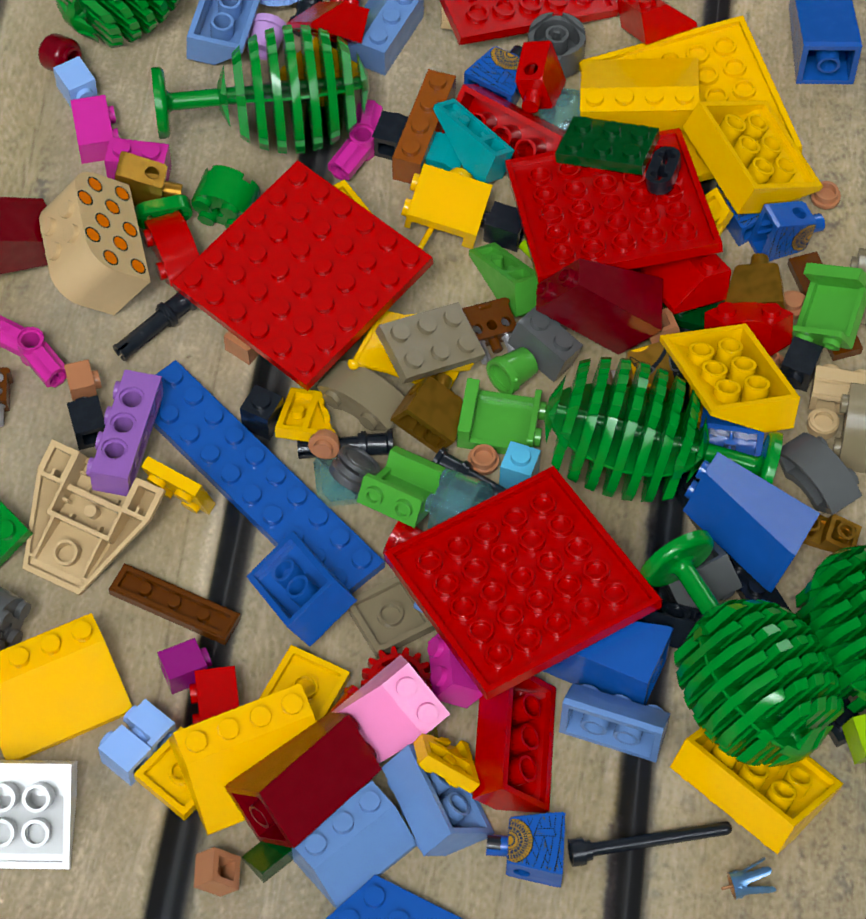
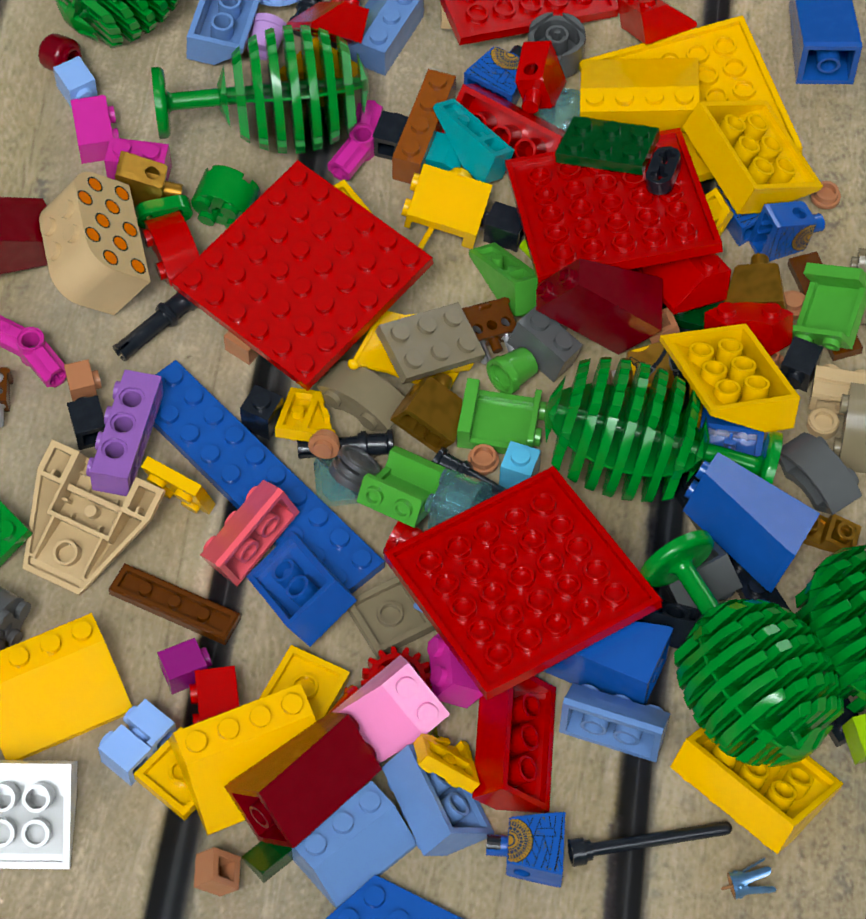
none -> coral slope [200,480,300,587]

